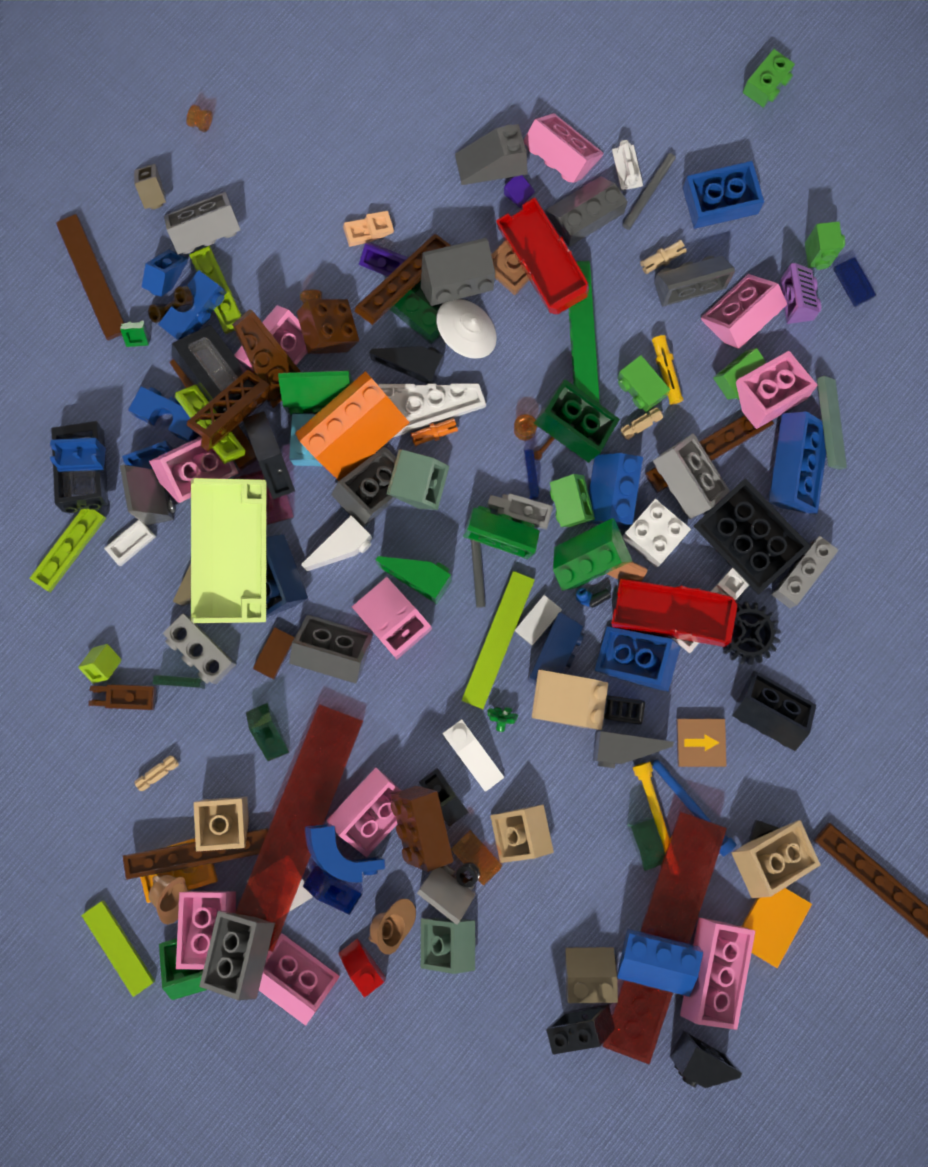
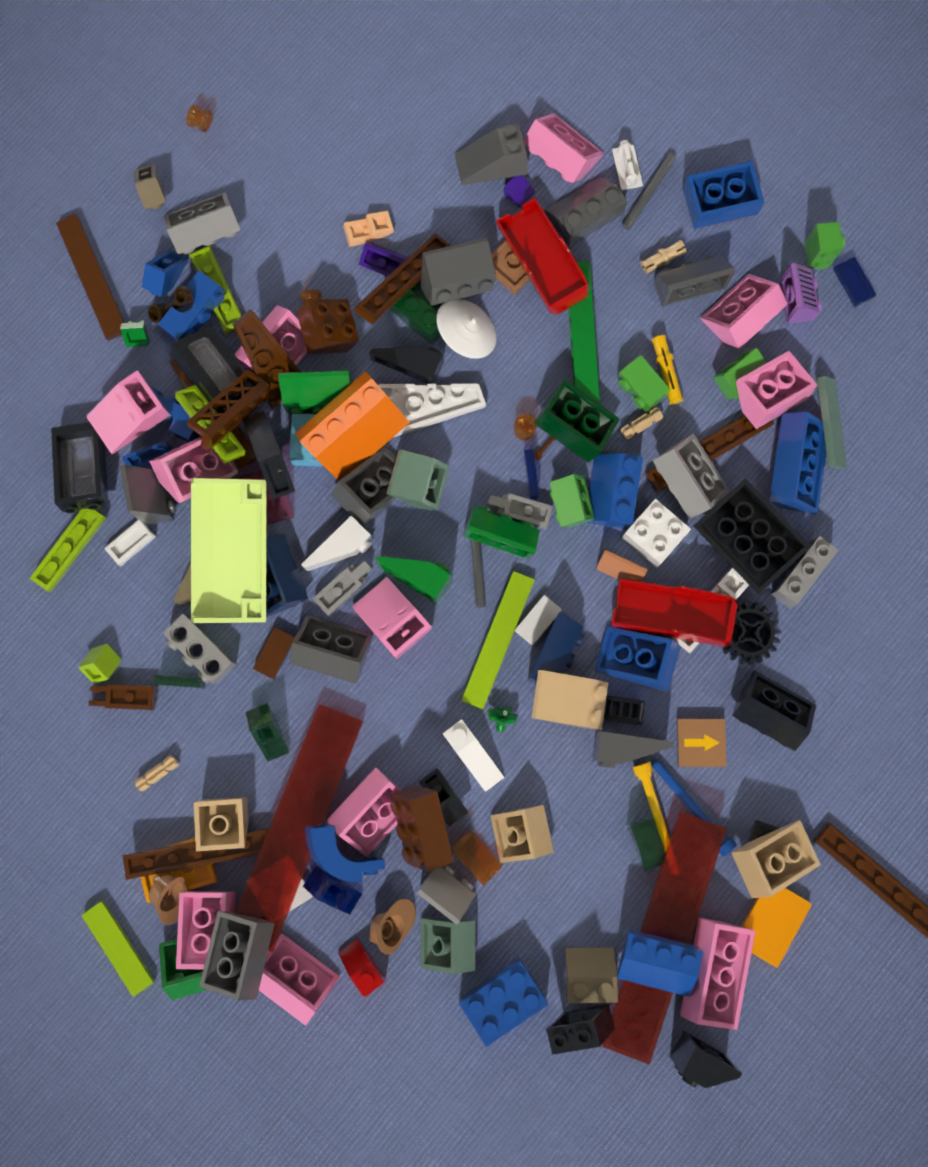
blue hinge [50,438,106,472] -> none
orange pin [410,418,458,447] -> none
black bush [456,862,480,888] -> none
green slope [553,518,632,591] -> none
arm [576,588,611,608] -> none
bright green brick [743,49,795,108] -> none
none -> bright pink slope [87,370,170,454]
none -> light grey hinge [313,561,372,616]
none -> blue brick [459,957,548,1047]

